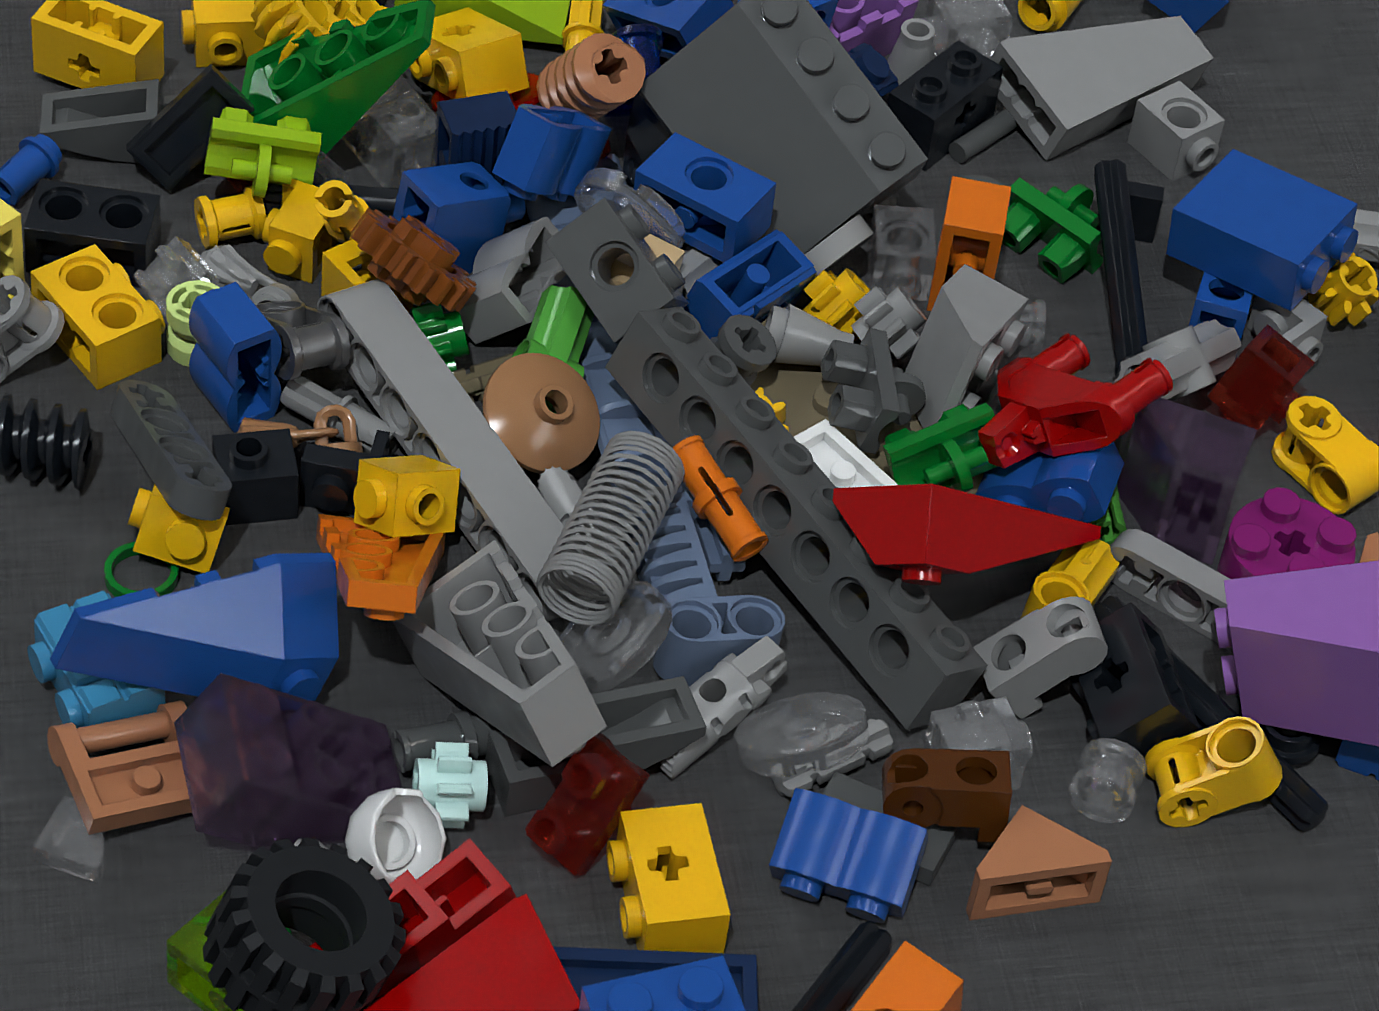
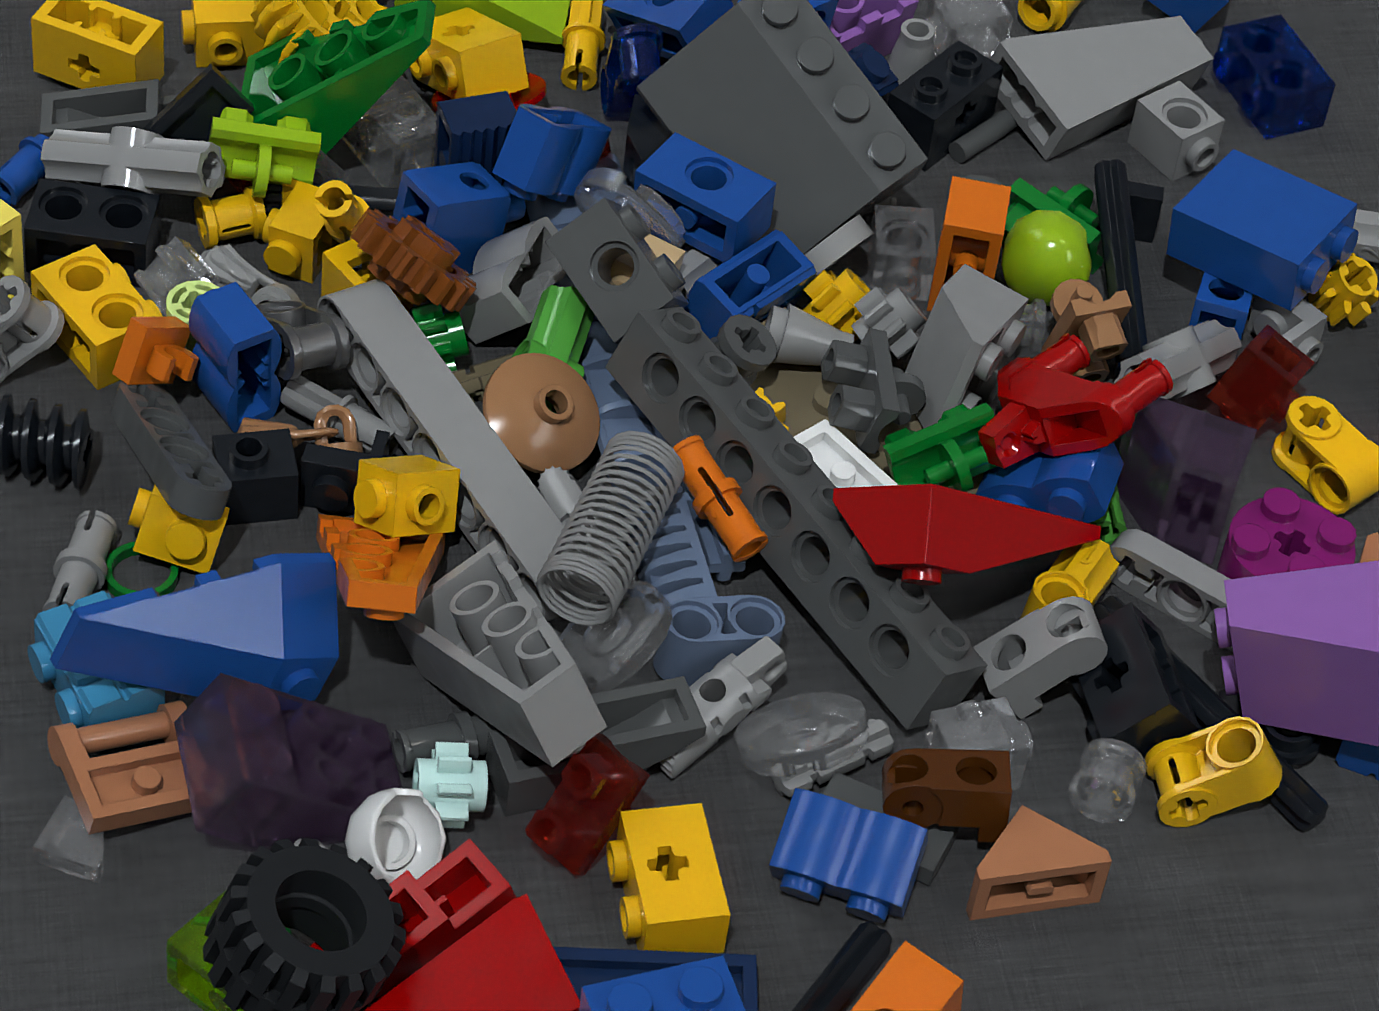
nougat piece [536,33,646,120] -> none
none -> light grey piece [40,126,226,198]
none -> light grey pin [42,510,117,612]
none -> orange tile [112,316,199,385]
none -> lime hair [1001,210,1092,306]
none -> medium nougat hips [1040,279,1132,382]
none -> clear blue brick [1212,14,1336,140]

